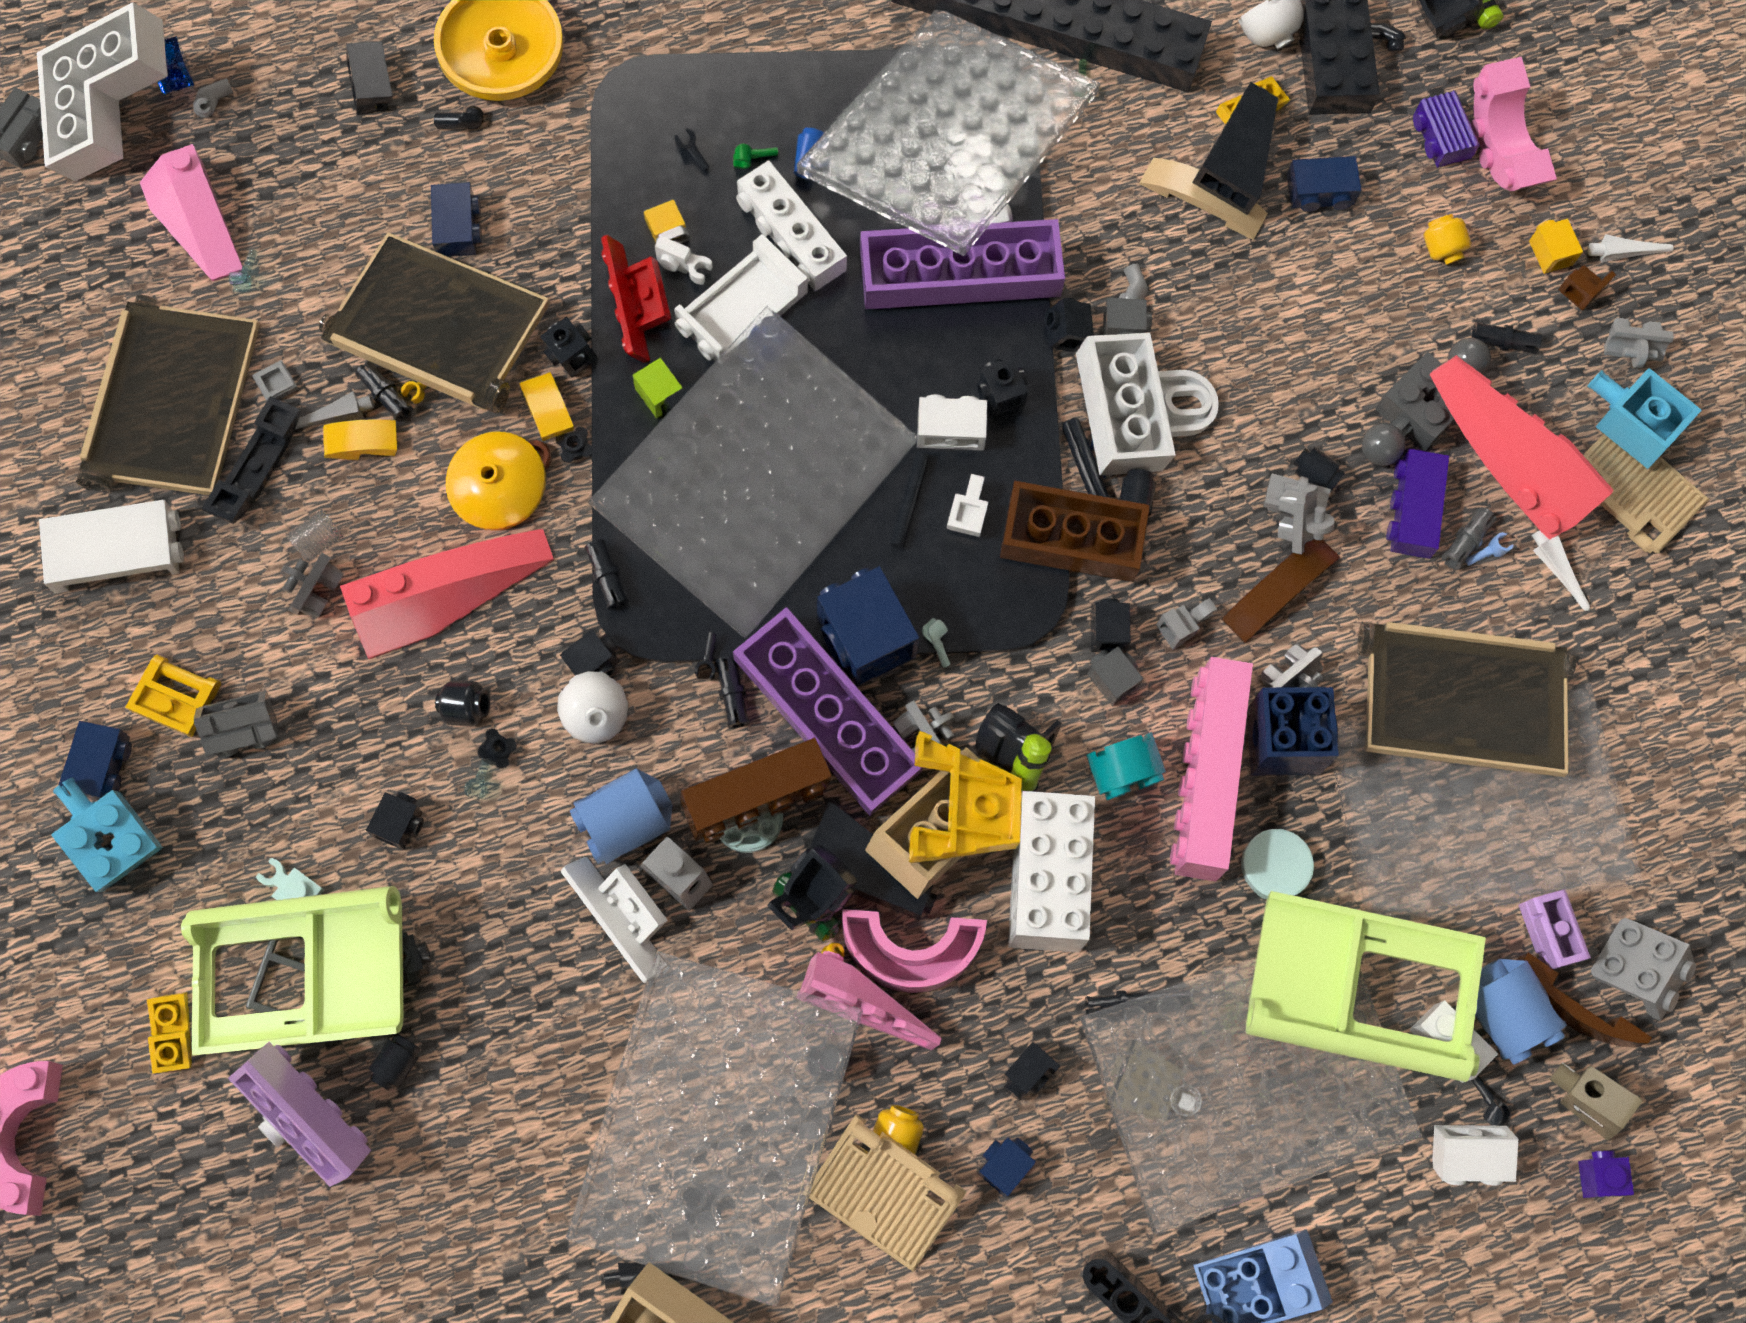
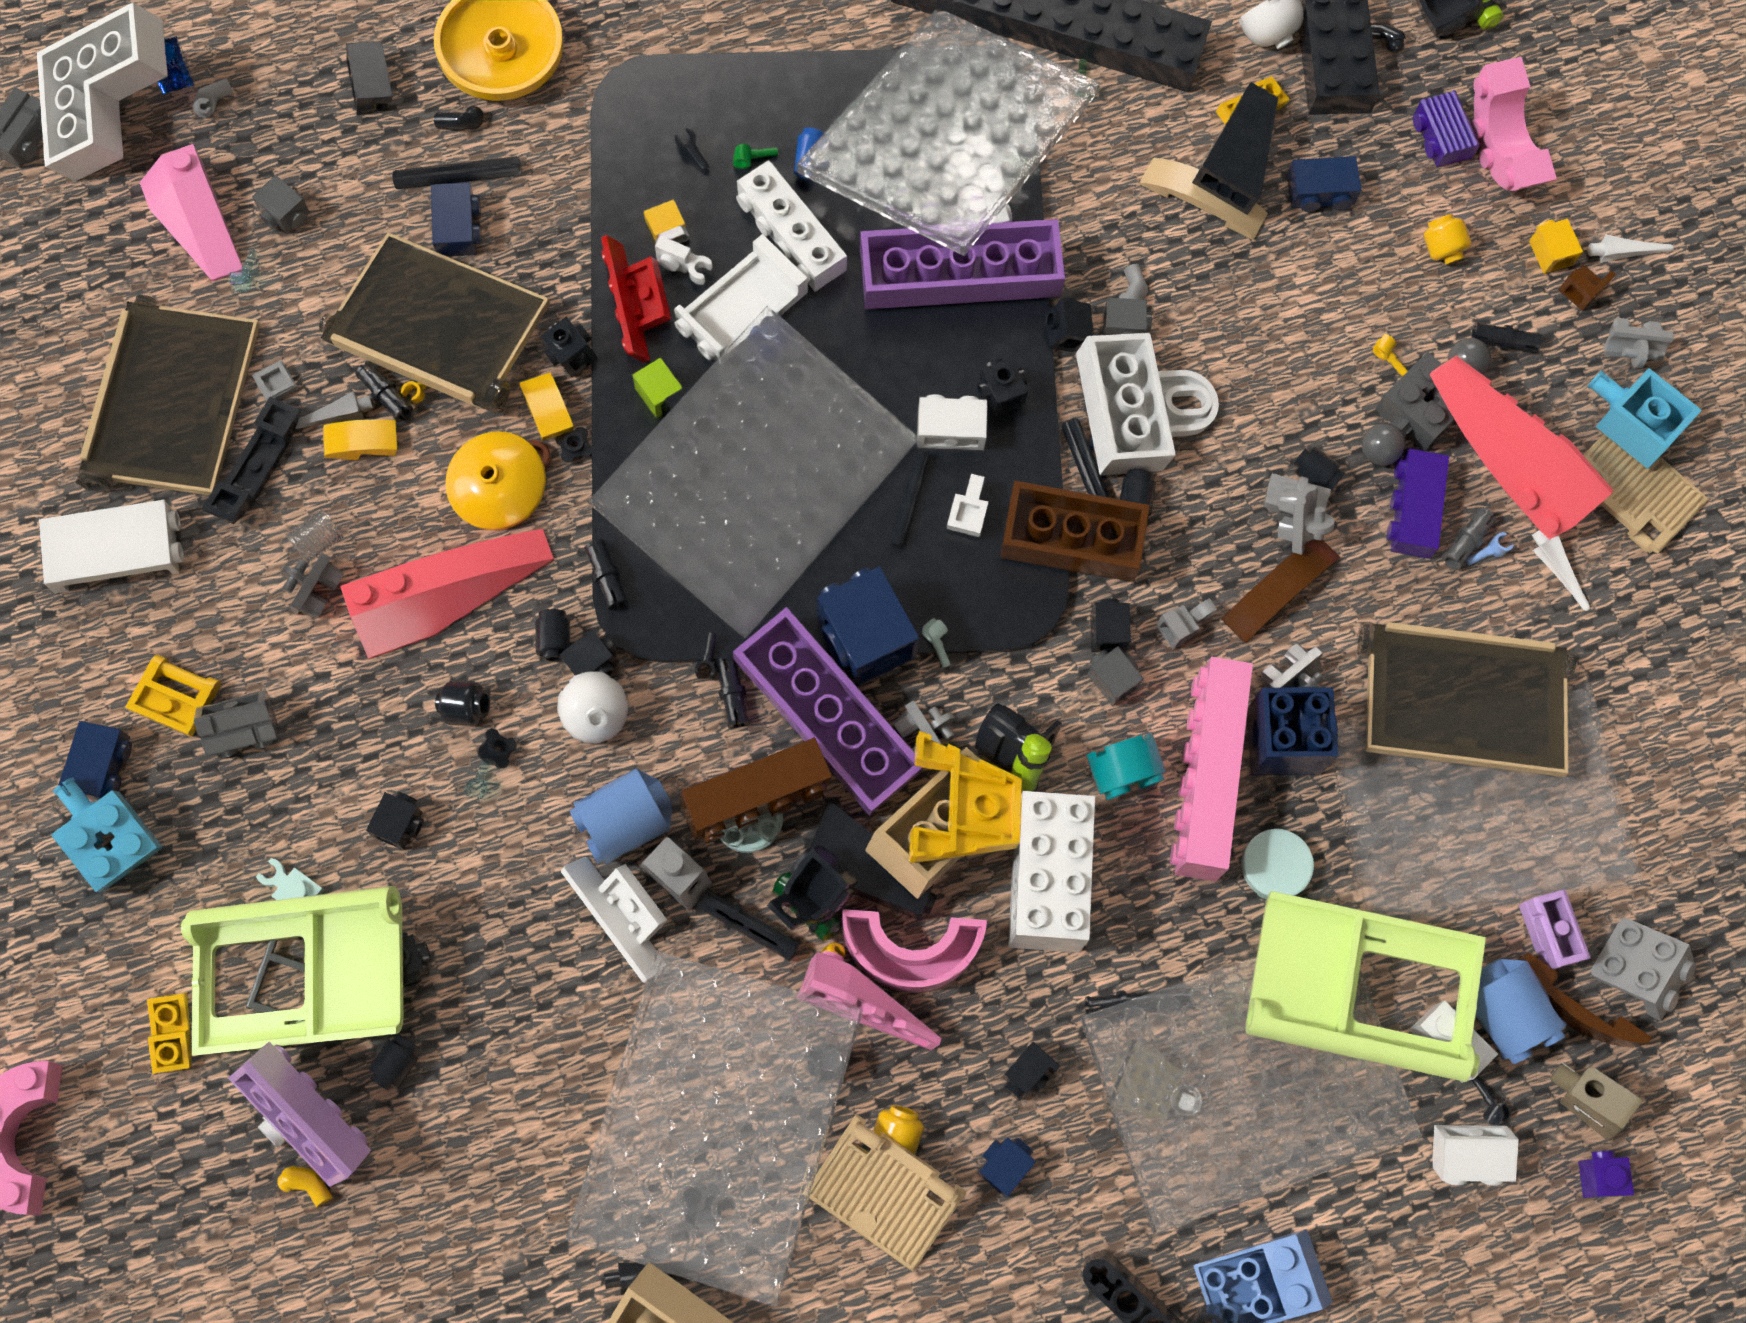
none -> dark grey brick [252,175,310,234]
none -> yellow arm [277,1166,333,1208]
none -> black axle [392,156,522,190]
none -> black brick [535,609,570,662]
none -> black pin [697,889,801,962]
none -> yellow hand [1373,334,1408,377]

